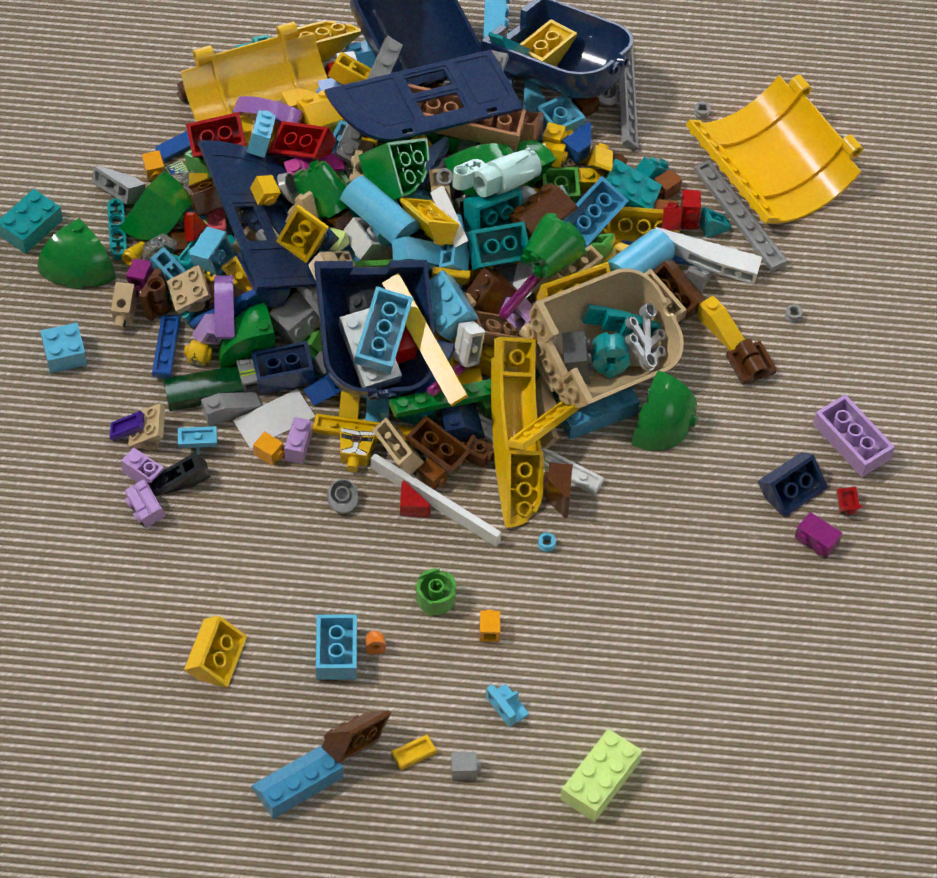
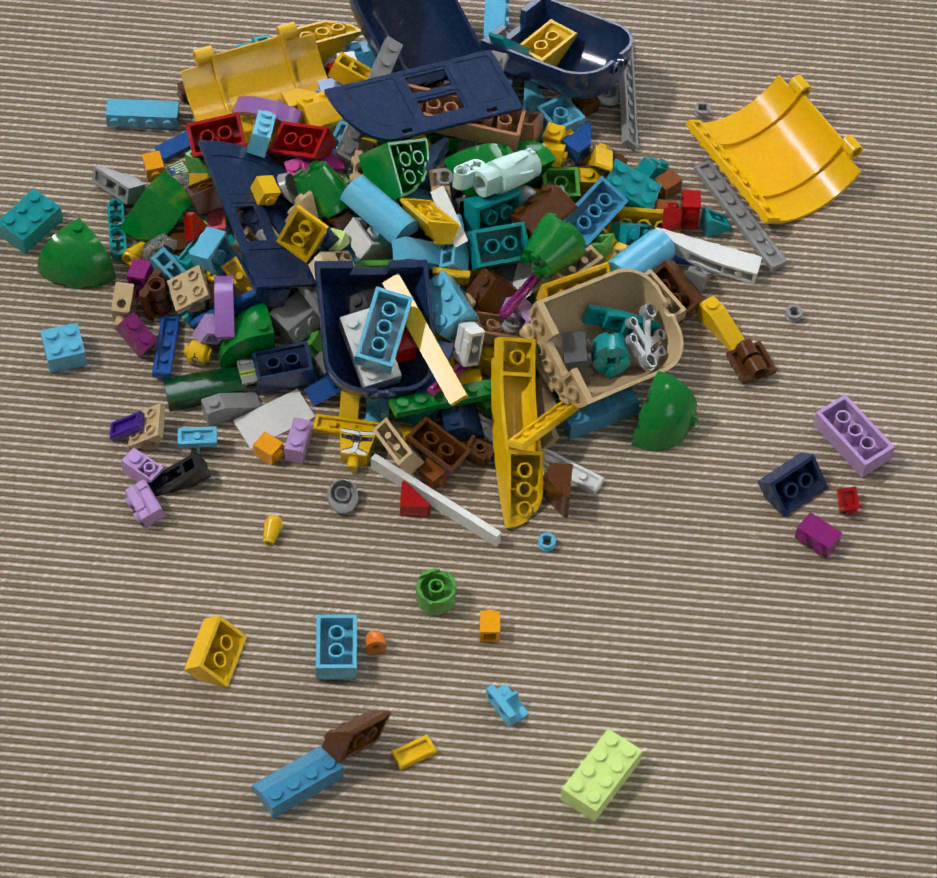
light grey brick [451,752,481,780] -> none
none -> medium azure brick [106,99,180,129]
none -> magenta brick [115,312,158,357]
none -> yellow cone [263,515,283,546]
none -> light grey bush [501,316,520,334]
none -> teal slope [611,222,653,244]

